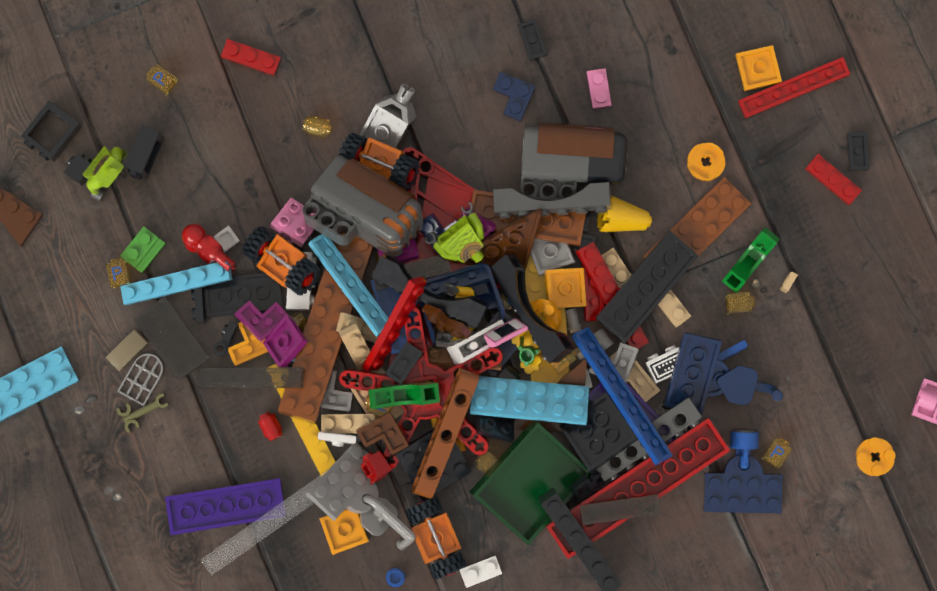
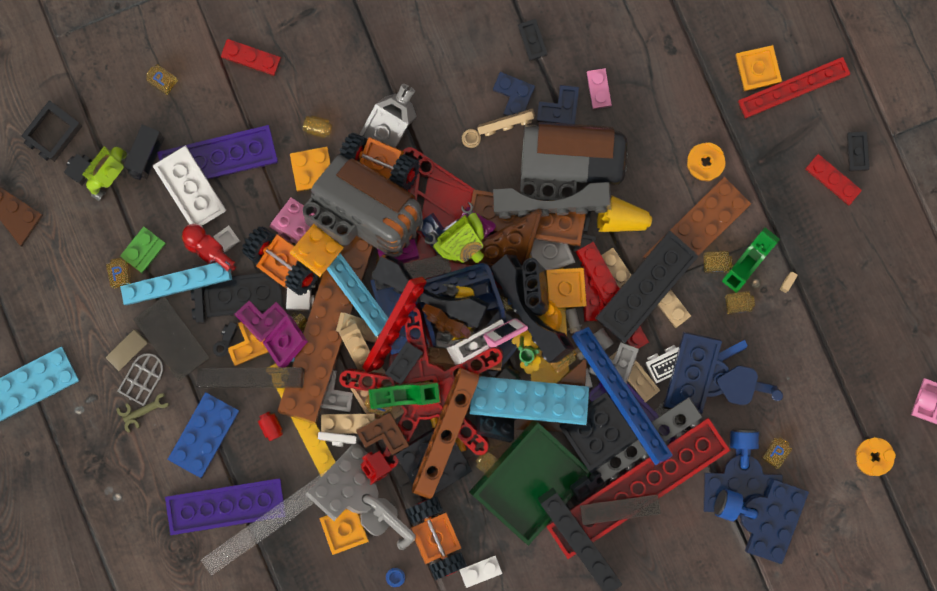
none -> white plate [153,145,226,226]
none -> dark purple plate [158,125,278,189]
none -> blue plate [167,392,240,478]
none -> light orange plate [290,147,331,192]
none -> light orange plate [290,224,344,277]
none -> tan plate [462,129,481,148]
none -> tan plate [477,109,535,136]
none -> black beam [522,258,549,316]
none -> dark blue plate [537,85,579,124]
none -> clear yellow brick [703,251,732,273]
none -> dark blue plate [714,479,809,564]

